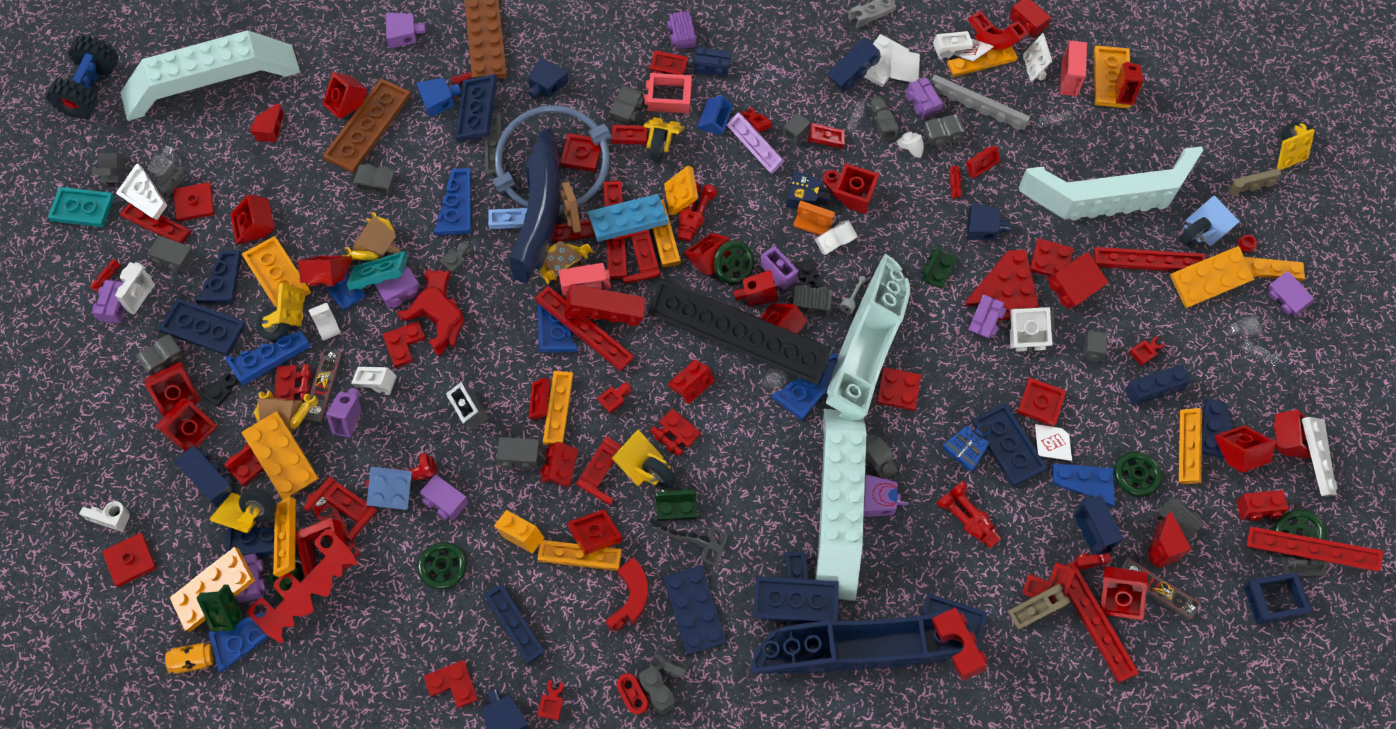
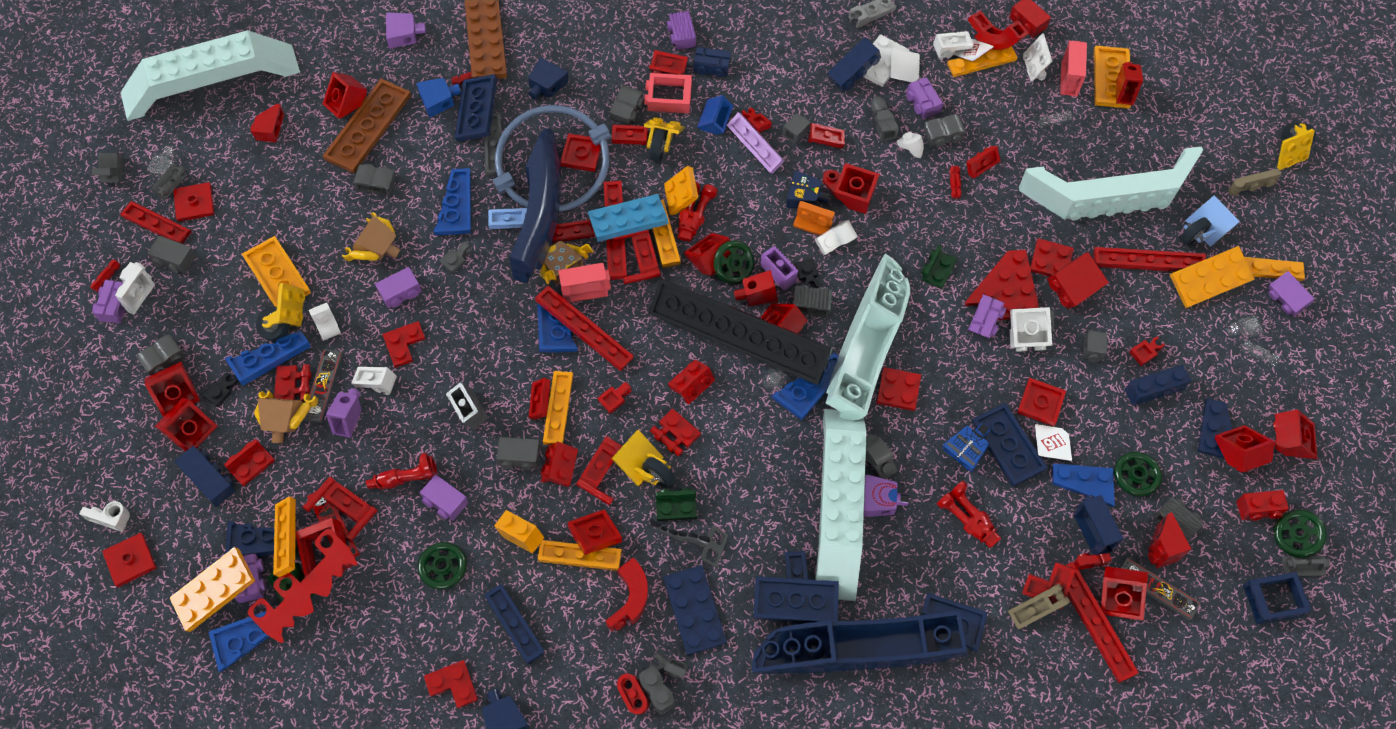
black plate [46,34,119,120] -> none
teal plate [47,187,115,228] -> none
white wing [116,164,167,220] -> none
dark blue plate [159,298,246,357] -> none
light orange piece [165,643,214,674] -> none
dark blue wing [195,250,242,303] -> none
dark green bracket [196,584,243,632] -> none
plate [210,488,277,533] -> none
red slope [230,194,275,244] -> none
light orange plate [241,411,319,500] -> none
red slope [298,255,352,286] -> none
blue plate [322,272,366,311] -> none
teal plate [347,251,408,290] -> none
medium blue plate [367,467,412,510] -> none
red animal [397,269,465,356] -> none
red plate [537,680,564,721] -> none
medium nougat plate [560,182,581,233] -> none
red brick [565,284,645,326] -> none
light grey hinge [839,276,866,315] -> none
clear axle [847,102,865,133] -> none
light grey plate [931,74,1030,131] -> none
red arch [932,607,988,681] -> none
dark blue torso [967,202,1010,240] -> none
light orange plate [1179,408,1202,484] -> none
red plate [1237,235,1257,253] -> none
red plate [1247,526,1383,572] -> none
white wing [1302,417,1337,496] -> none

